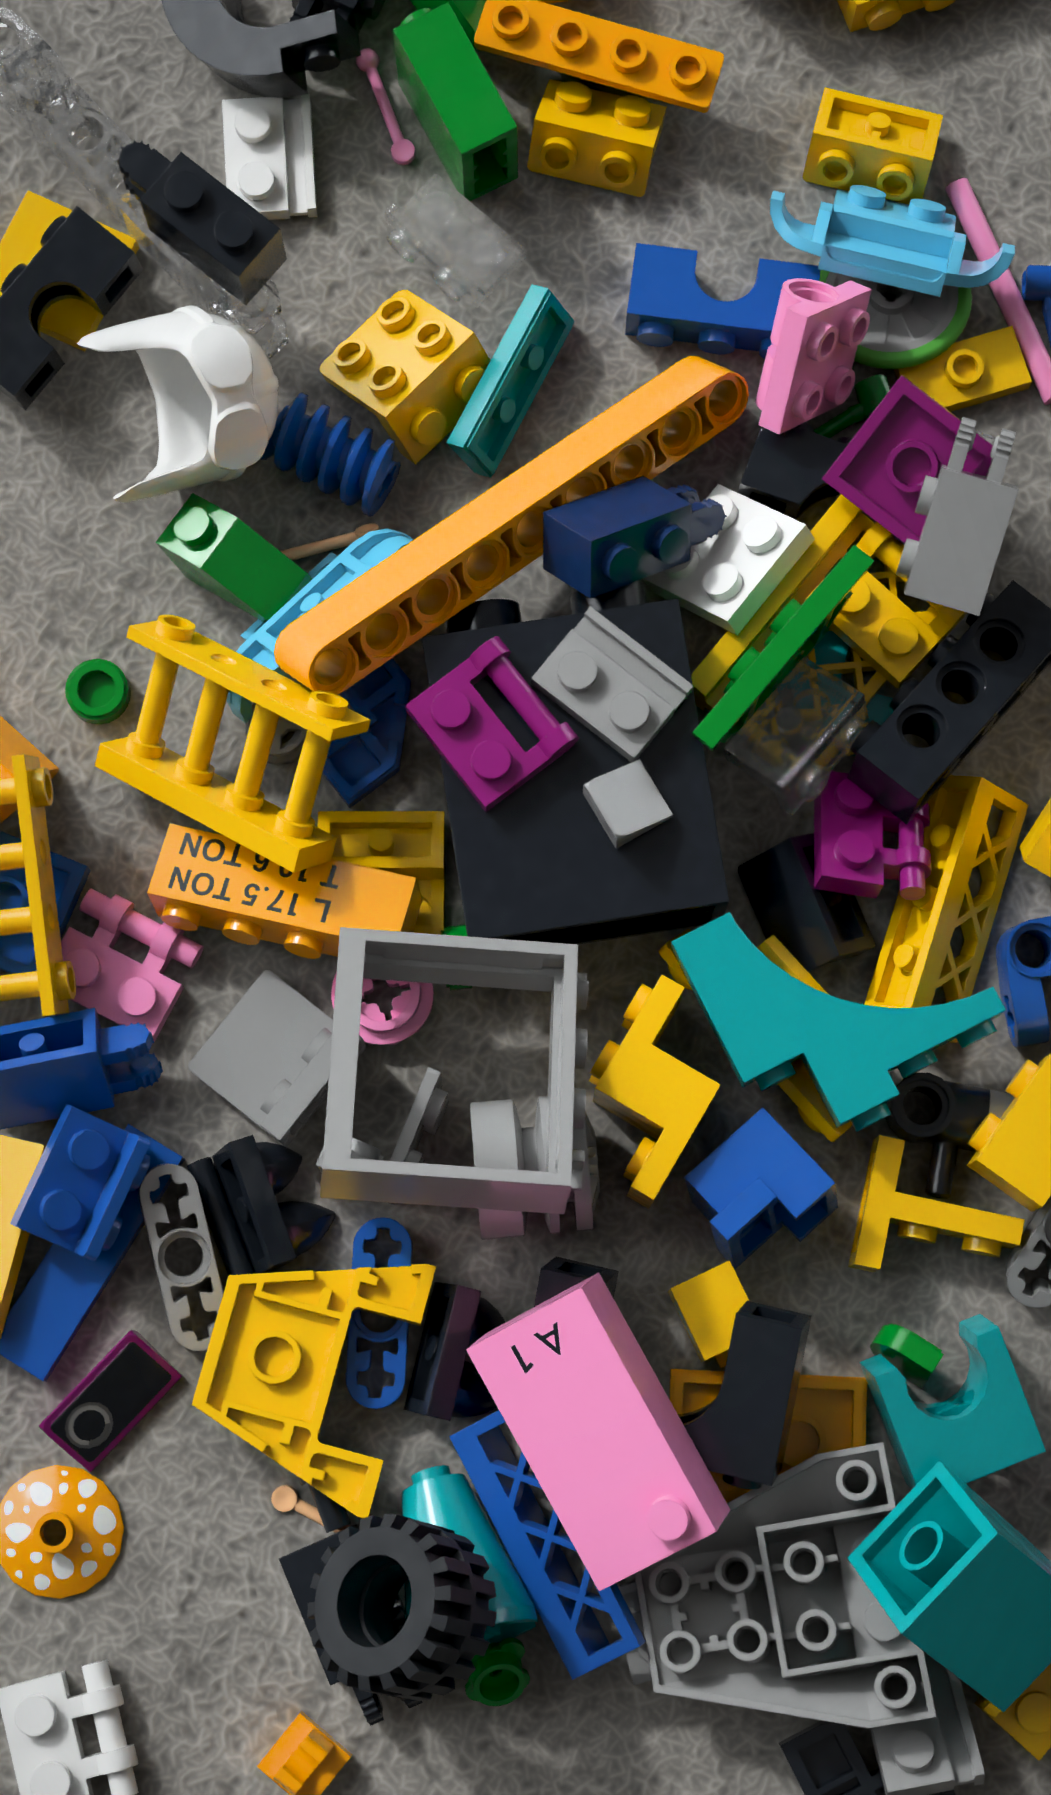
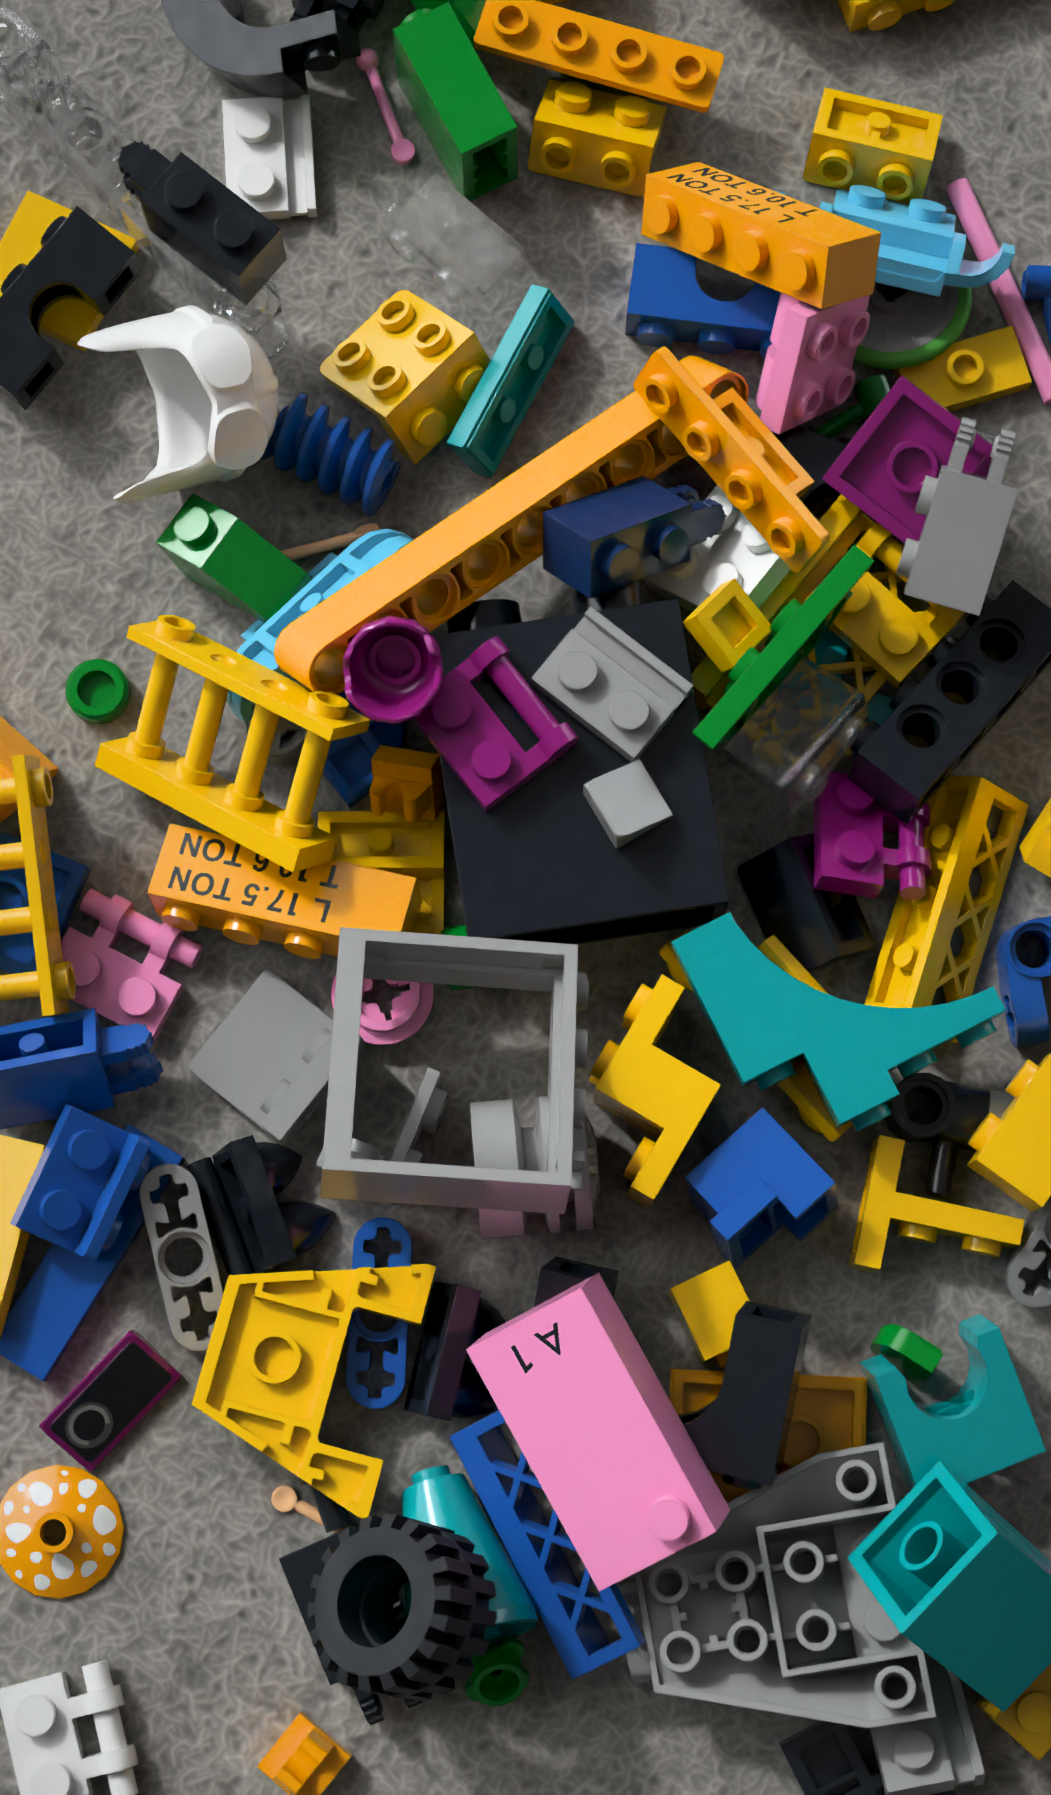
none -> magenta hair [343,615,443,725]
none -> light orange tile [369,745,444,822]
none -> light orange bracket [633,347,830,573]
none -> light orange brick [641,162,881,309]
none -> yellow tile [682,578,771,672]

